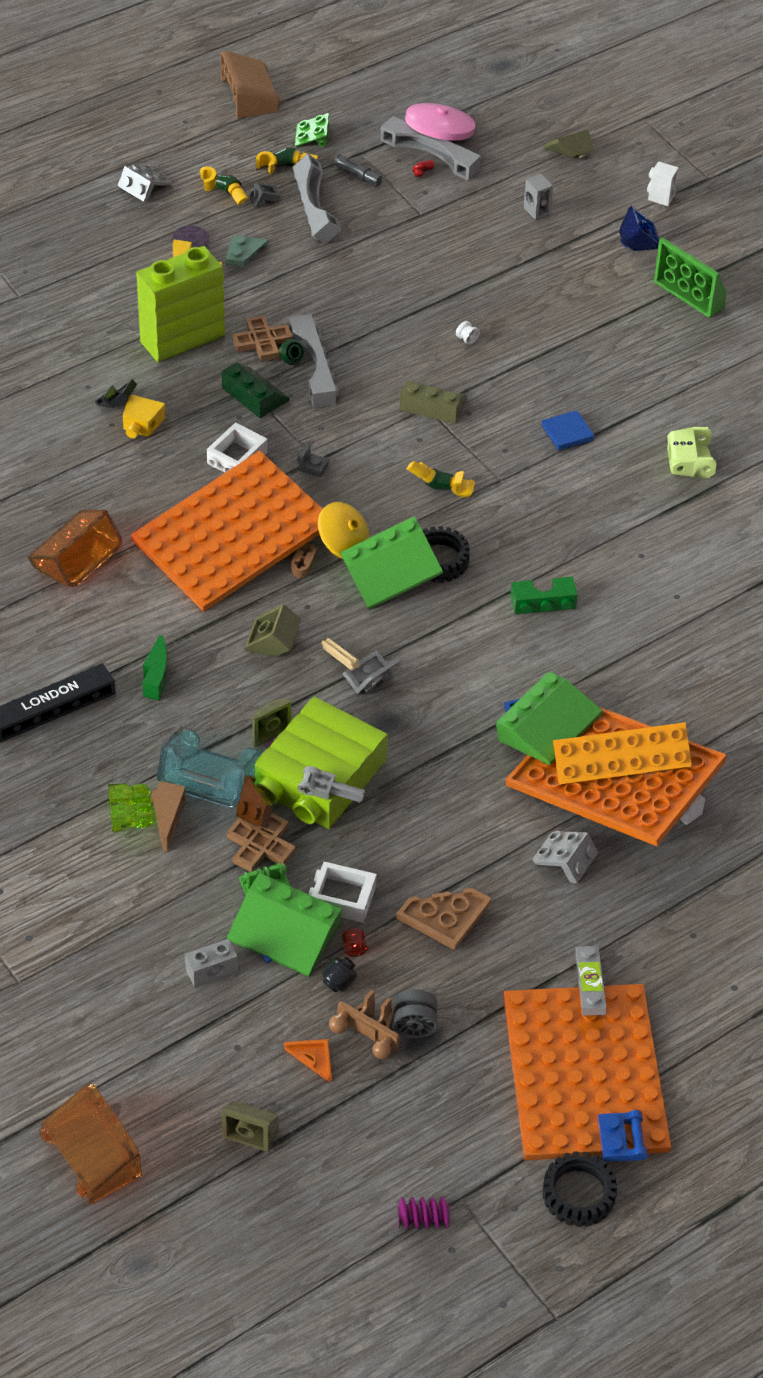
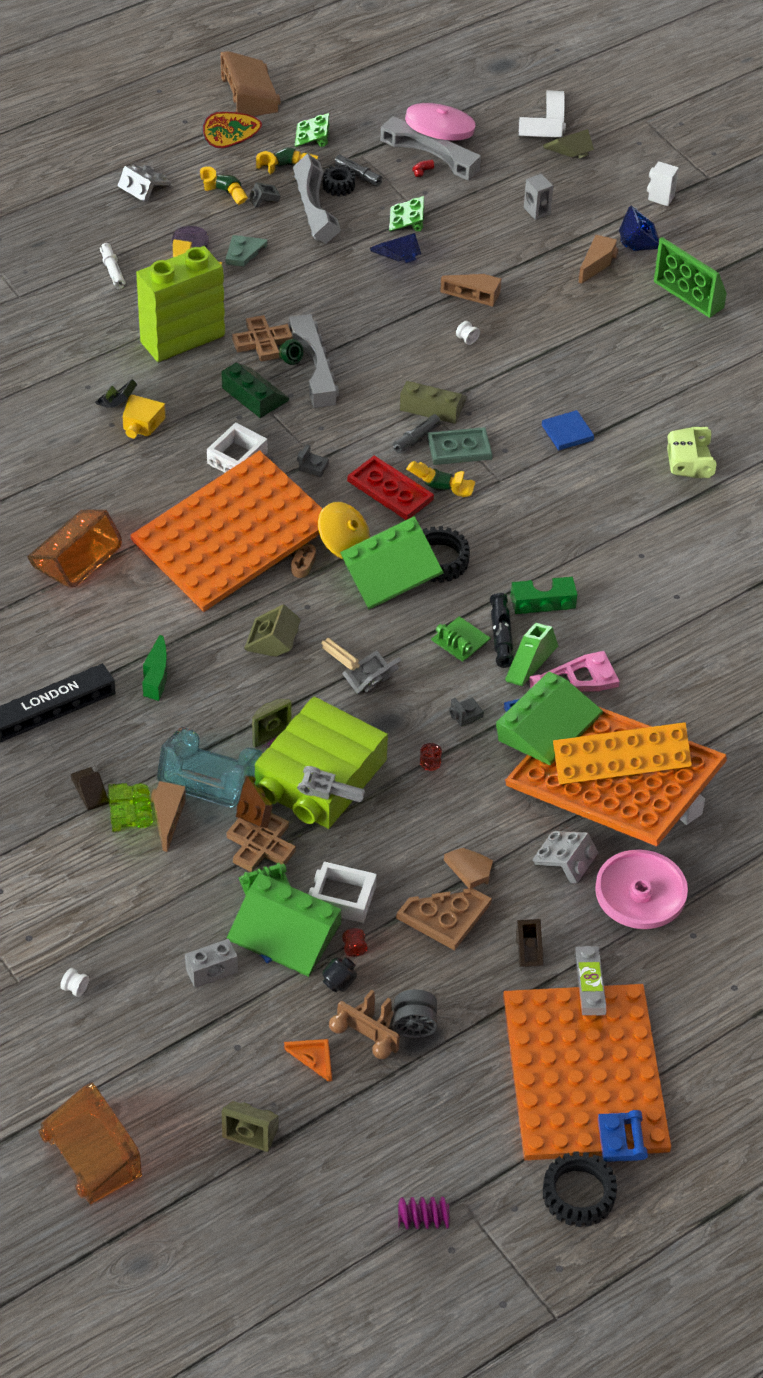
none -> white wheel [60,968,89,997]
none -> dark brown slope [71,767,109,811]
none -> white pin [100,243,126,289]
none -> shield [202,112,262,148]
none -> black tyre [323,165,355,197]
none -> red plate [347,455,434,520]
none -> clear blue slope [370,233,421,263]
none -> bright green hinge [389,196,424,232]
none -> dark grey pin [393,414,441,453]
none -> clear red wheel [420,743,442,771]
none -> sand green tile [427,427,492,465]
none -> bright green hinge [431,616,491,662]
none -> medium nougat slope [440,274,502,307]
none -> medium nougat slope [444,848,493,889]
none -> dark grey bracket [449,697,484,727]
none -> black piece [490,593,514,668]
none -> bright green slope [505,623,558,686]
none -> dark brown slope [516,919,544,967]
none -> white window [518,117,566,138]
none -> bright pink plate [529,651,620,692]
none -> white slope [546,90,564,137]
none -> medium nougat slope [579,235,619,283]
none -> bright pink dish [595,850,688,929]

